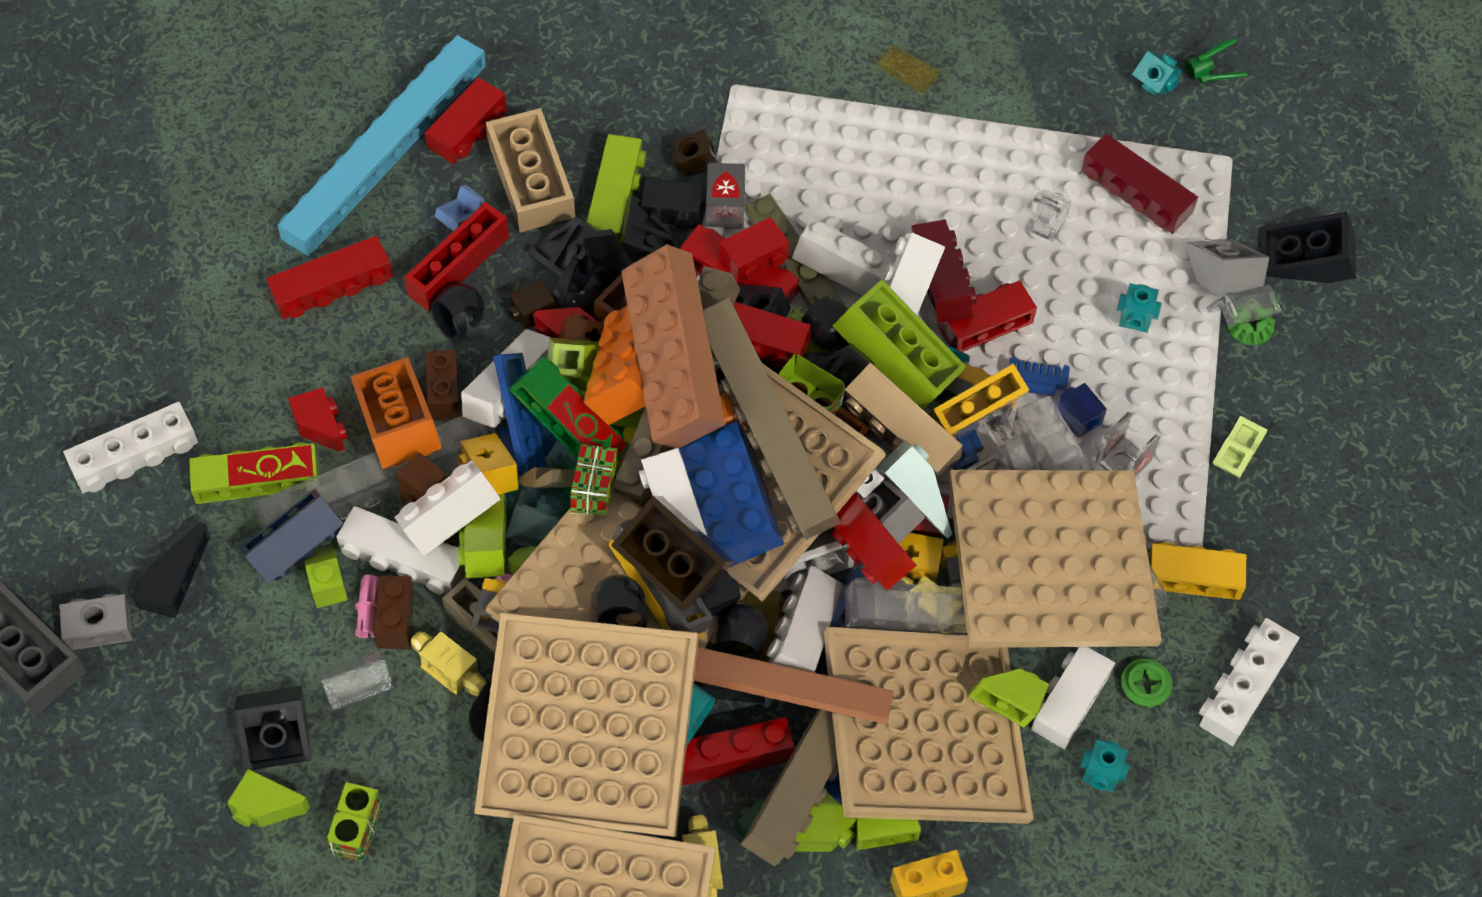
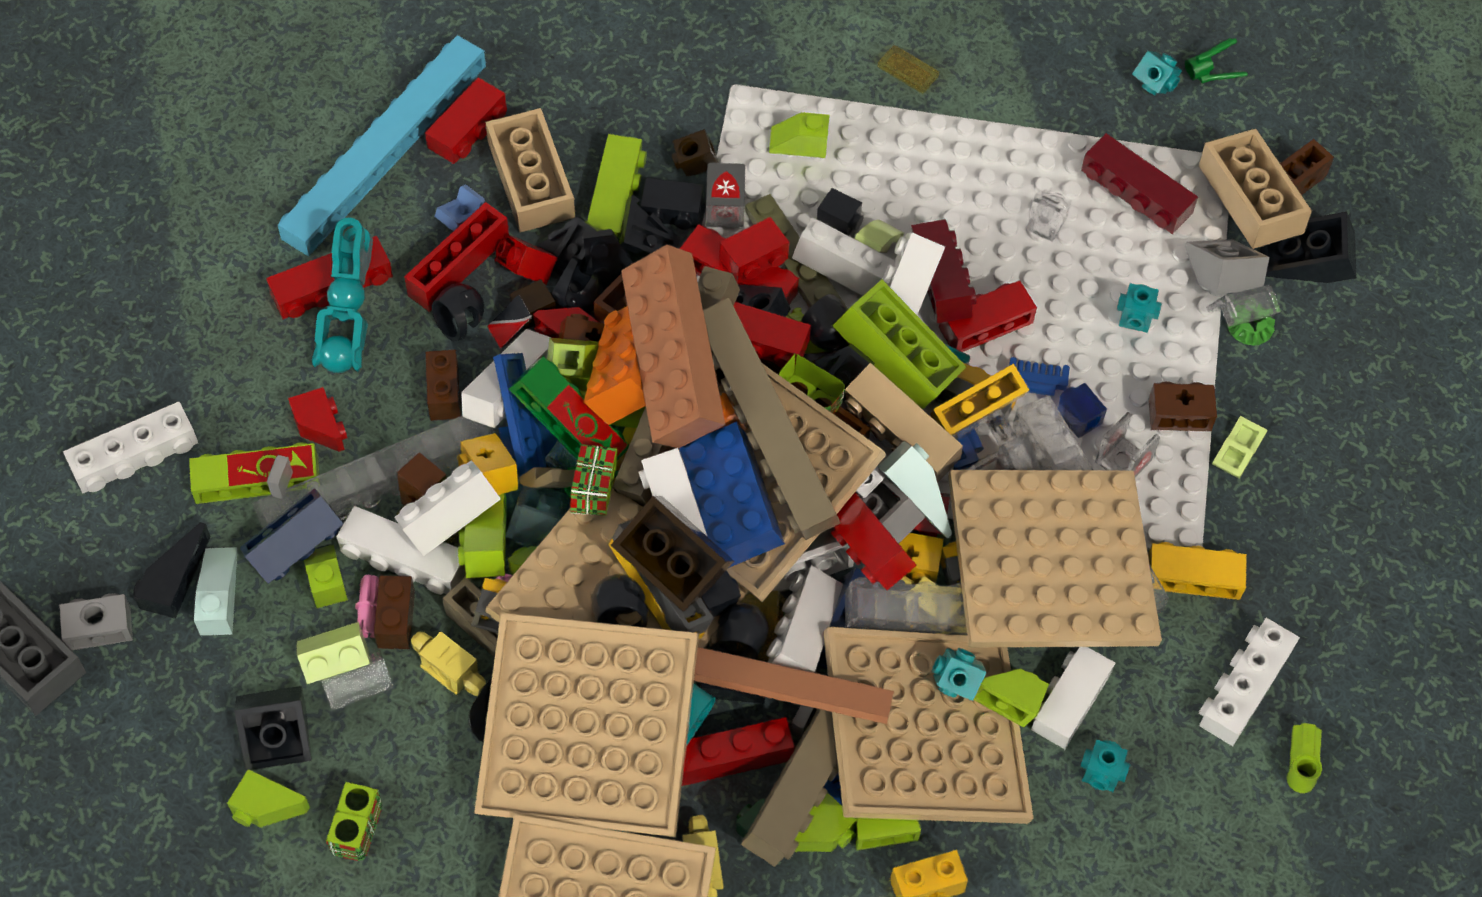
orange brick [350,357,442,469] -> none
bright green gear [1120,659,1172,709] -> none
none -> light aqua slope [194,547,238,636]
none -> light grey tile [267,455,293,499]
none -> yellowish green brick [297,622,370,684]
none -> teal piece [312,217,373,373]
none -> sticker [487,295,531,349]
none -> red slope [495,233,558,285]
none -> lime slope [769,112,830,158]
none -> light grey tile [791,705,816,739]
none -> black brick [817,188,864,236]
none -> yellowish green slope [854,220,904,253]
none -> teal brick [932,647,987,701]
none -> reddish brown brick [1148,381,1217,432]
none -> tan brick [1199,129,1312,249]
none -> reddish brown brick [1280,139,1334,195]
none -> lime piece [1287,723,1322,793]

